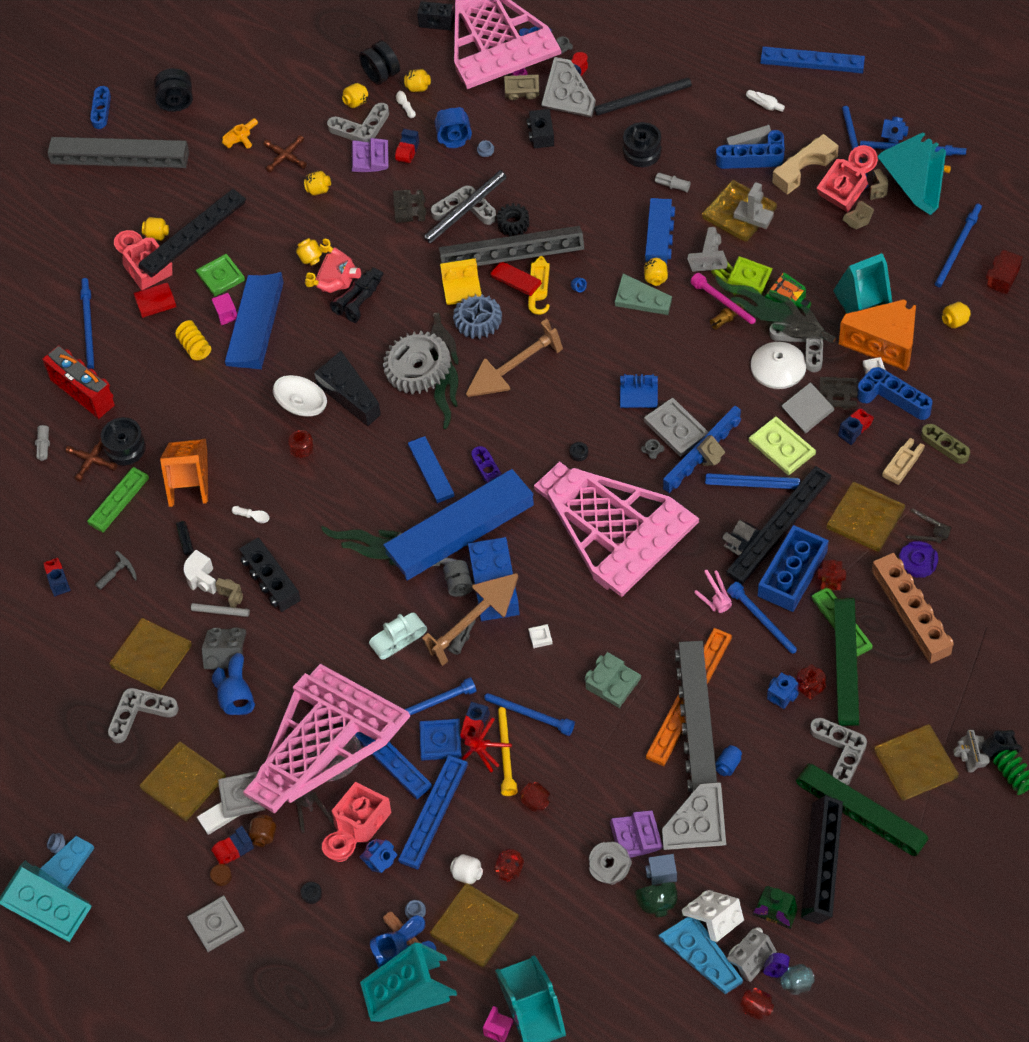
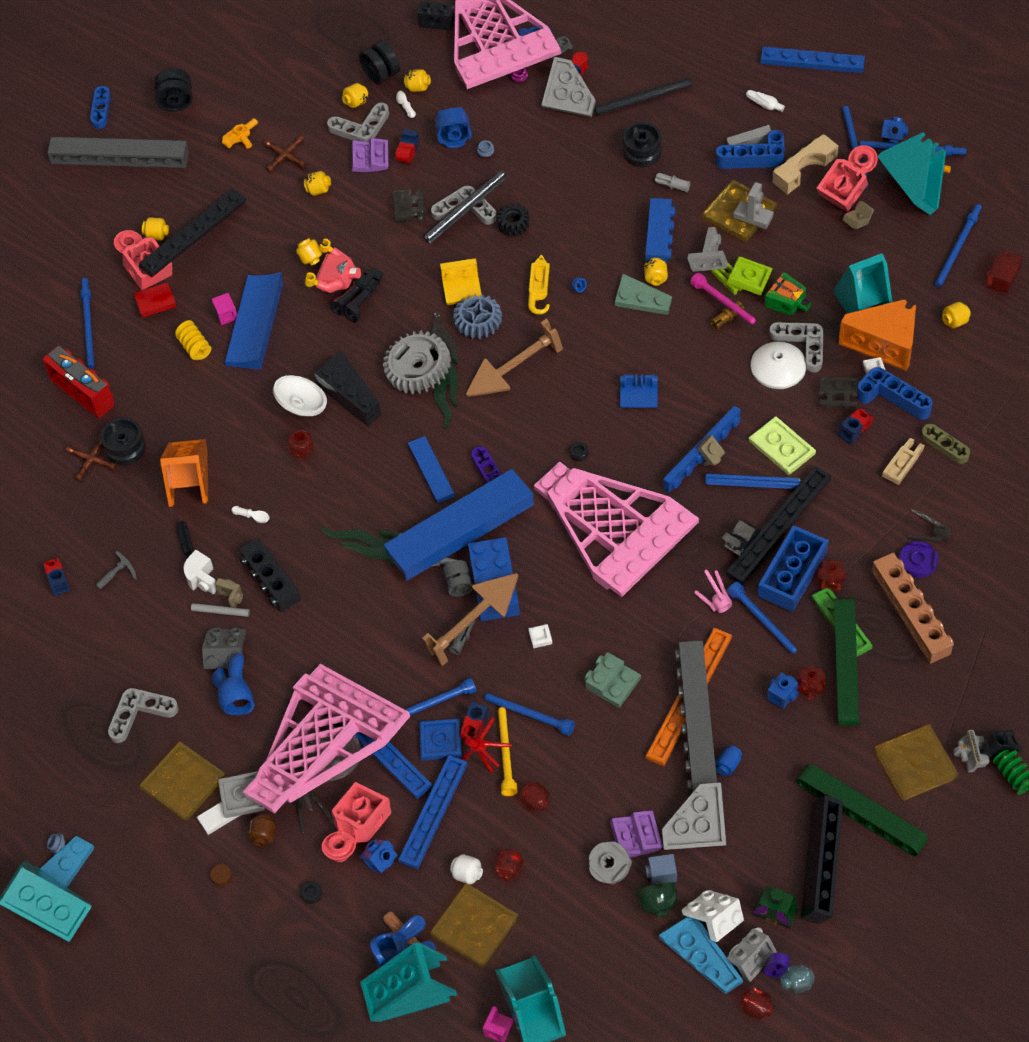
light grey axle [35,425,50,461] -> none
bright green tile [87,467,149,533] -> none
clear yellow plate [109,618,192,691] -> none
light grey tile [187,896,245,952] -> none
bright green tile [196,254,245,297] -> none
leg [211,826,254,864] -> none
light aqua piece [369,613,427,660] -> none
sand blue plate [405,900,426,919] -> none
dark grey brick [439,226,584,266] -> none
red tile [490,262,542,296] -> none
dark tan bracket [504,75,539,100] -> none
black brick [526,109,554,149] -> none
dark grey plate [641,439,664,459] -> none
light grey plate [644,397,708,457] -> none
piece [716,276,836,344] -> none
light grey tile [782,382,834,434] -> none
light grey beam [810,718,867,785] -> none
clear yellow plate [827,481,905,552] -> none
dark tan bracket [869,169,888,200] -> none

